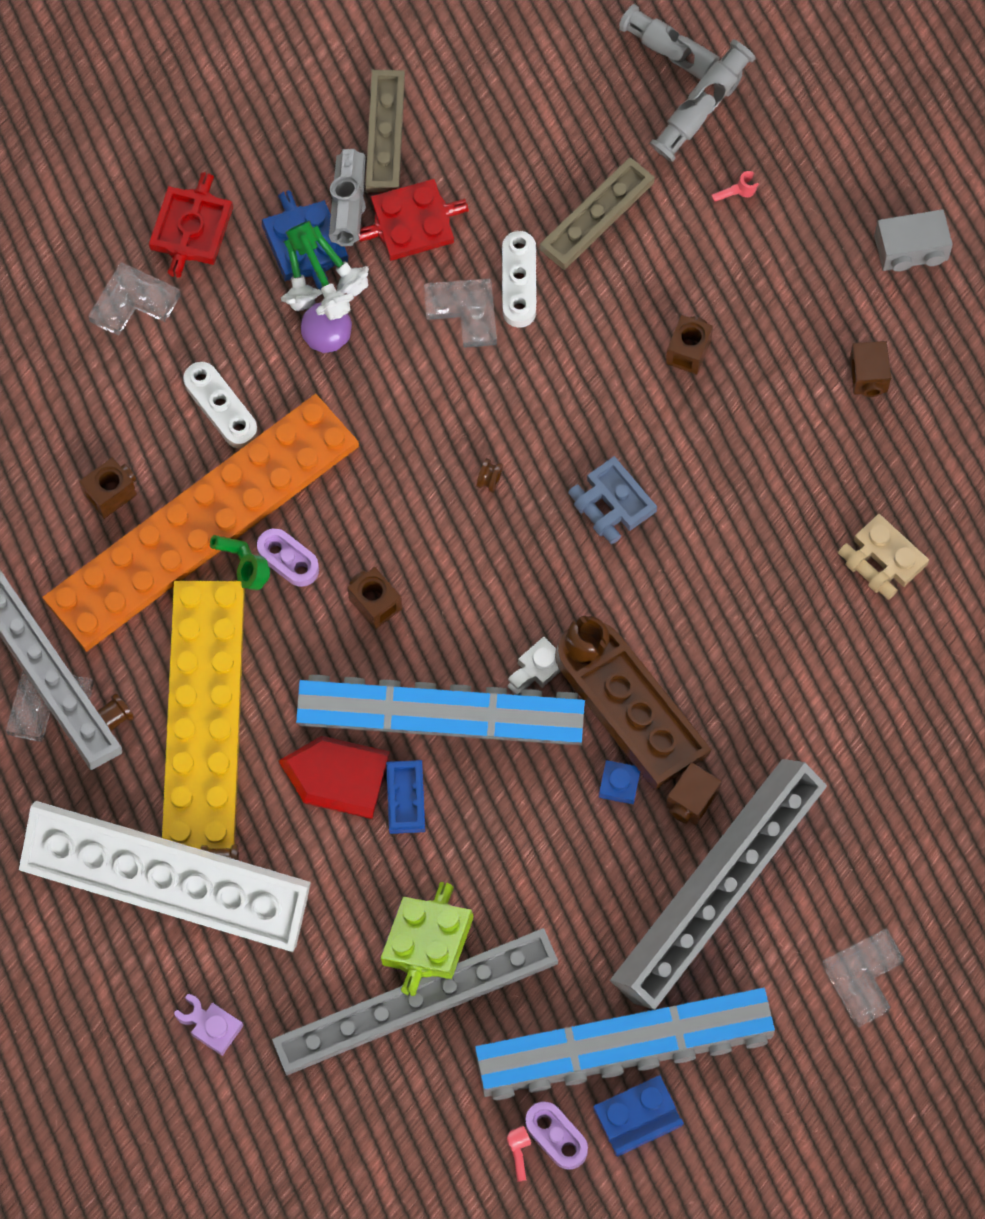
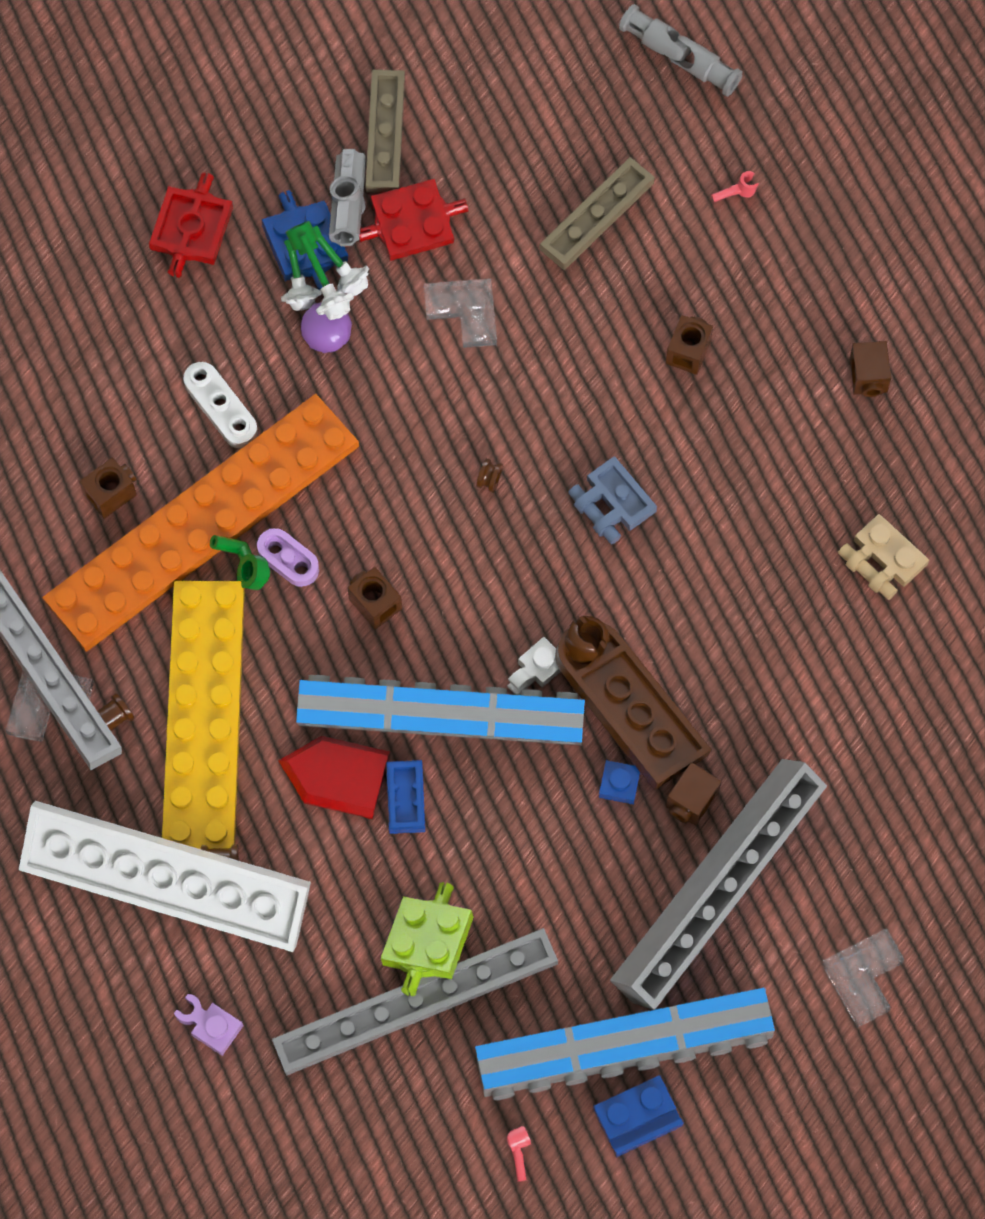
clear plate [88,262,181,335] -> none
white plate [502,231,536,328] -> none
lavender plate [526,1102,588,1170] -> none
light grey piece [650,39,756,162] -> none
light grey brick [874,209,953,271] -> none

